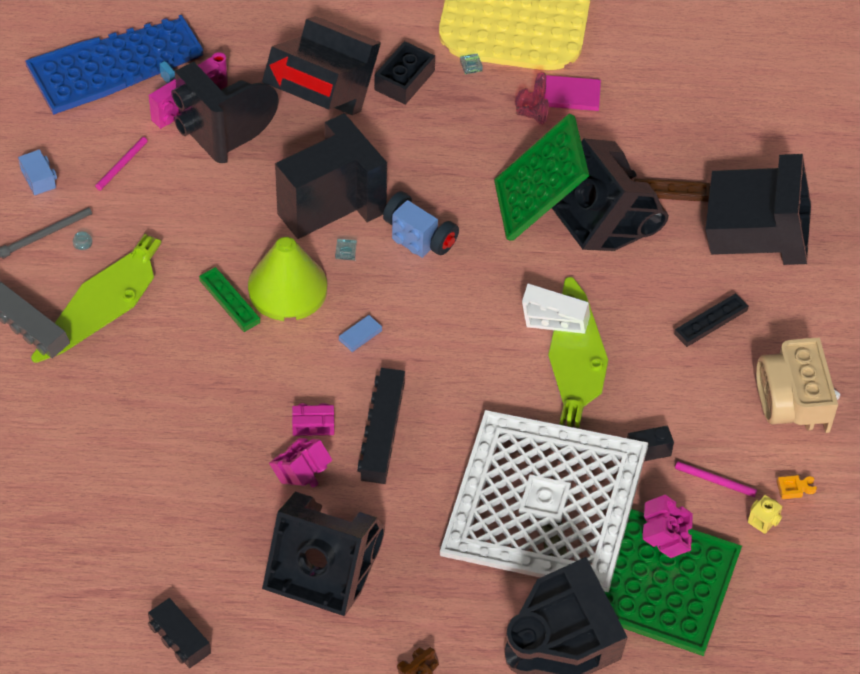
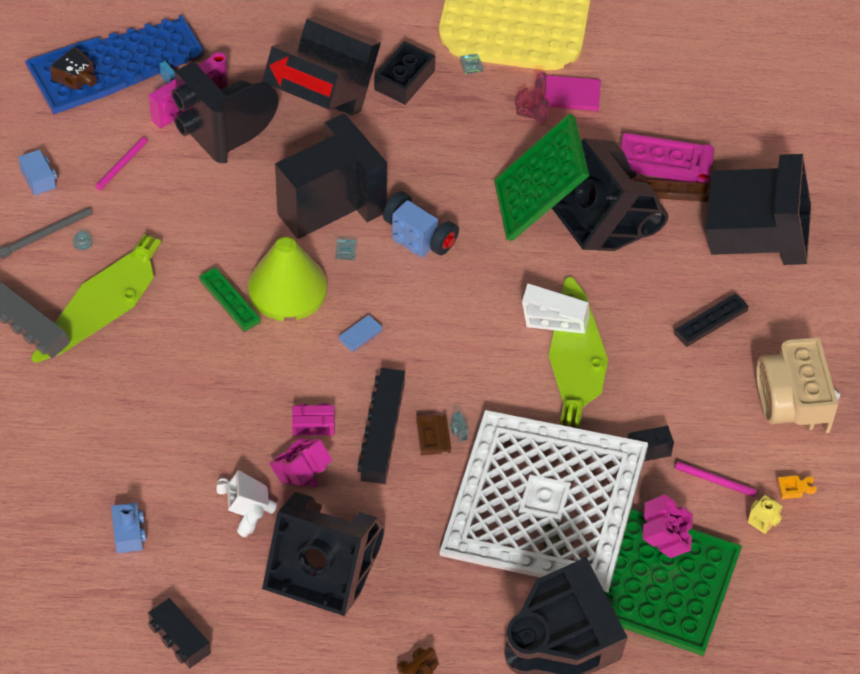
none -> torso [50,47,97,90]
none -> medium blue brick [111,502,146,553]
none -> white torso [217,470,277,537]
none -> reddish brown plate [416,414,451,456]
none -> clear light blue plate [450,412,468,442]
none -> dark pink hinge [621,133,715,183]

